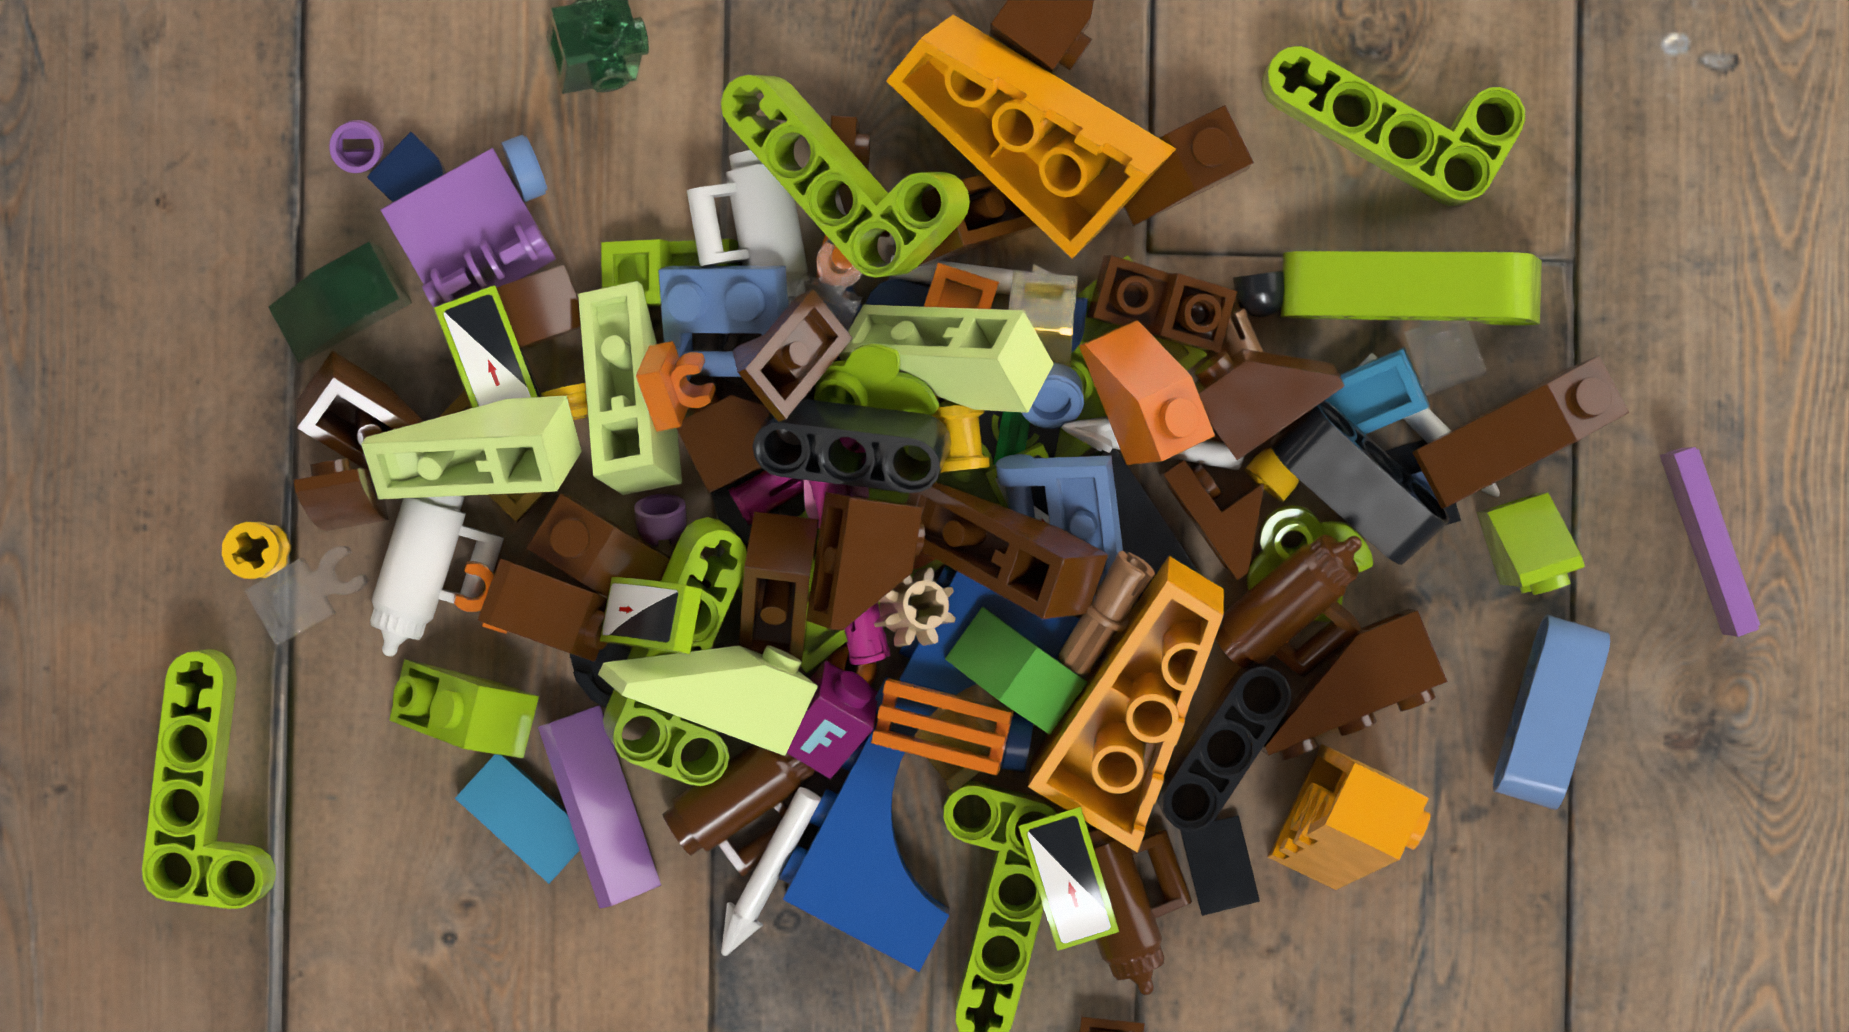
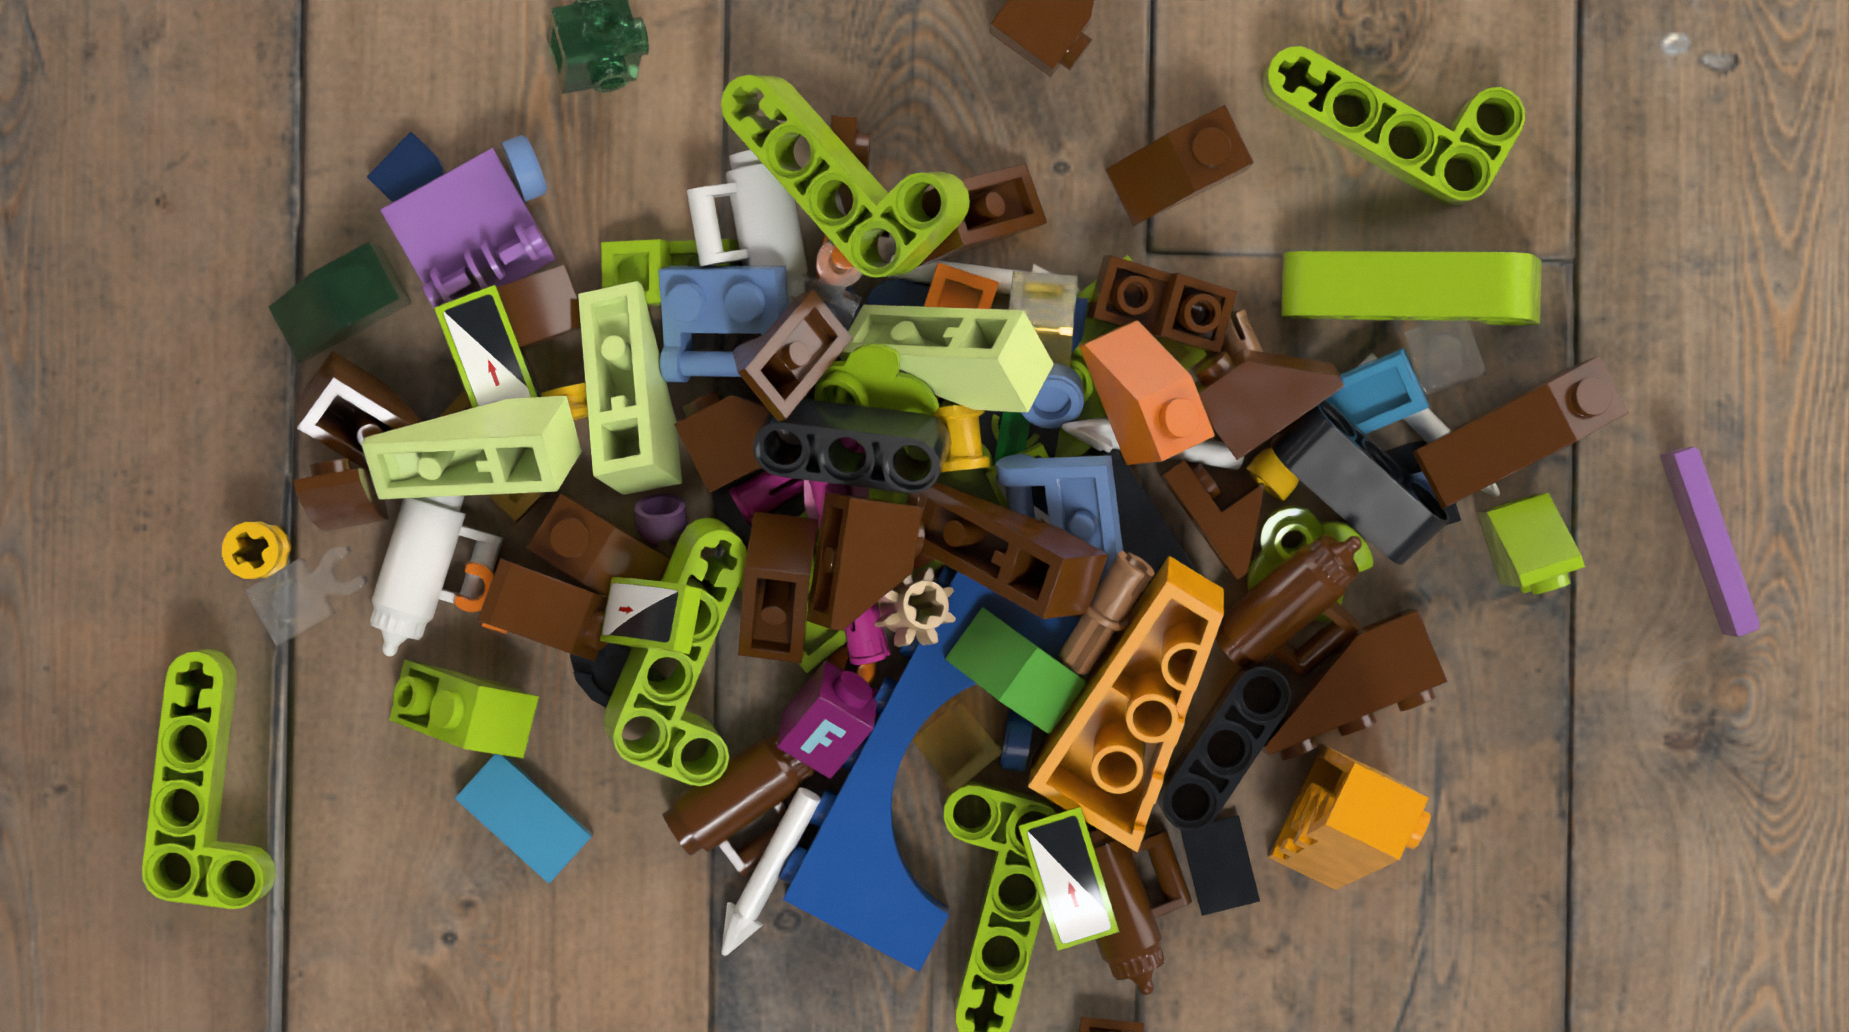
medium lavender hinge [329,120,384,173] -> none
medium lavender tile [538,705,661,908] -> none
yellowish green slope [598,645,818,756] -> none
orange tile [636,341,716,432] -> none
orange tile [871,678,1014,775] -> none
light orange wedge [886,14,1176,259] -> none
black hinge [1233,271,1284,317] -> none
medium blue beam [1493,614,1610,810] -> none

